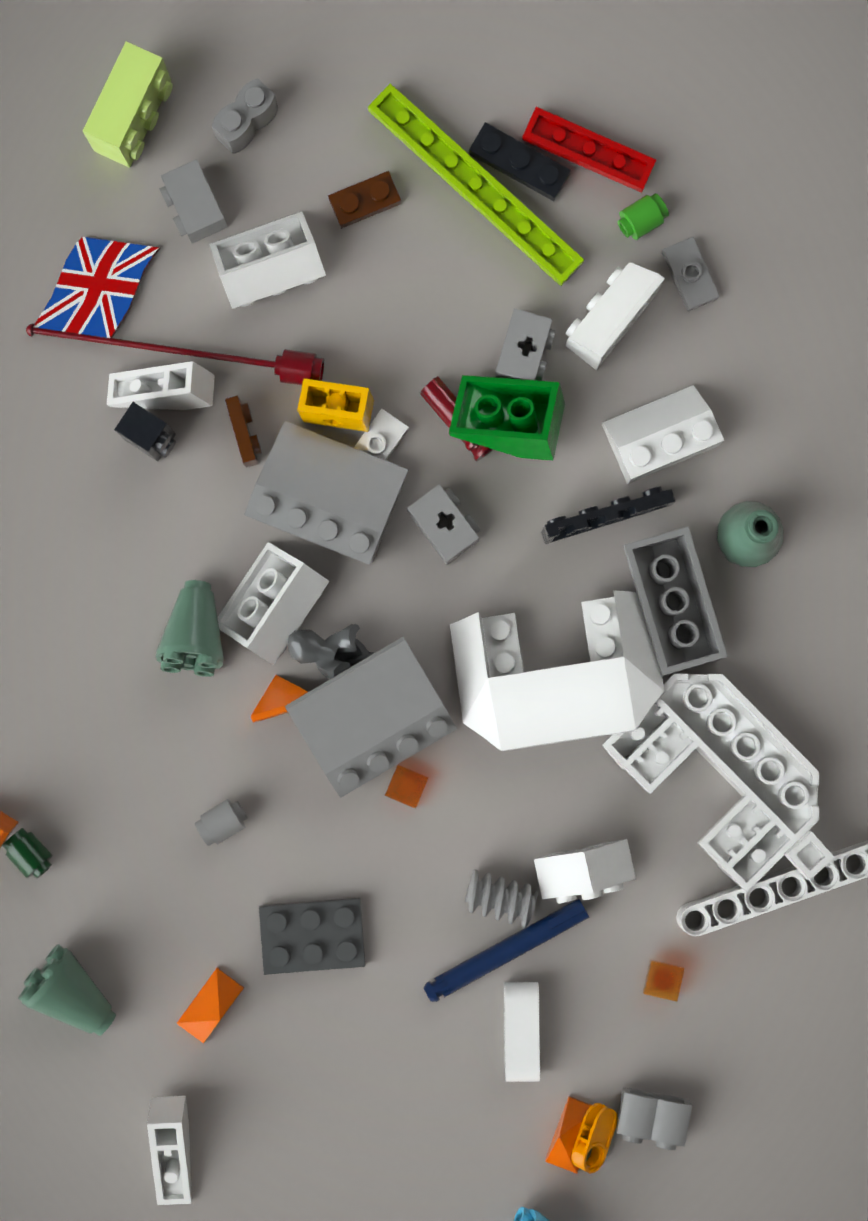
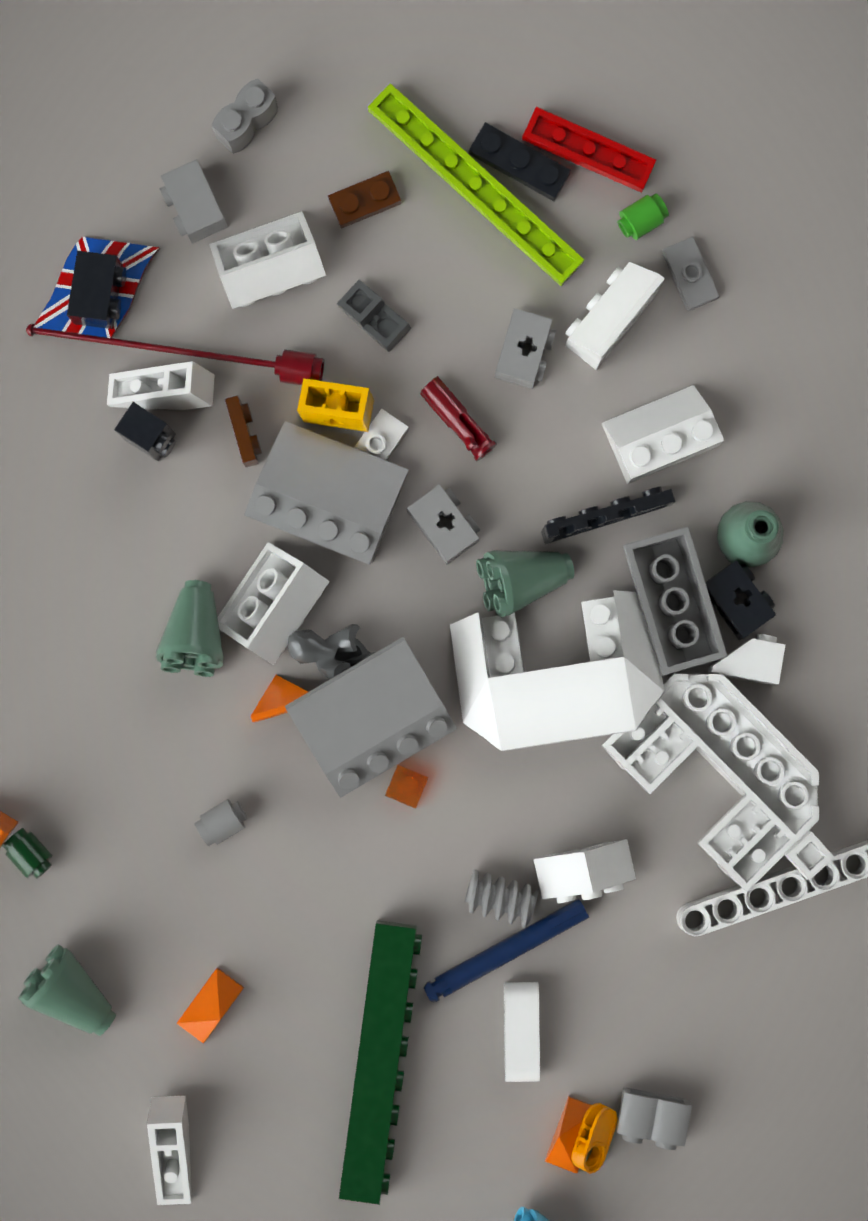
yellowish green brick [83,41,173,168] -> none
dark grey plate [259,898,366,975] -> none
green slope [449,375,565,461] -> none
clear orange plate [643,959,685,1002] -> none
none -> black brick [67,251,126,329]
none -> dark grey slope [337,280,411,352]
none -> dark green brick [339,920,422,1205]
none -> sand green cone [476,550,574,618]
none -> black brick [705,560,776,640]
none -> white slope [707,634,786,685]

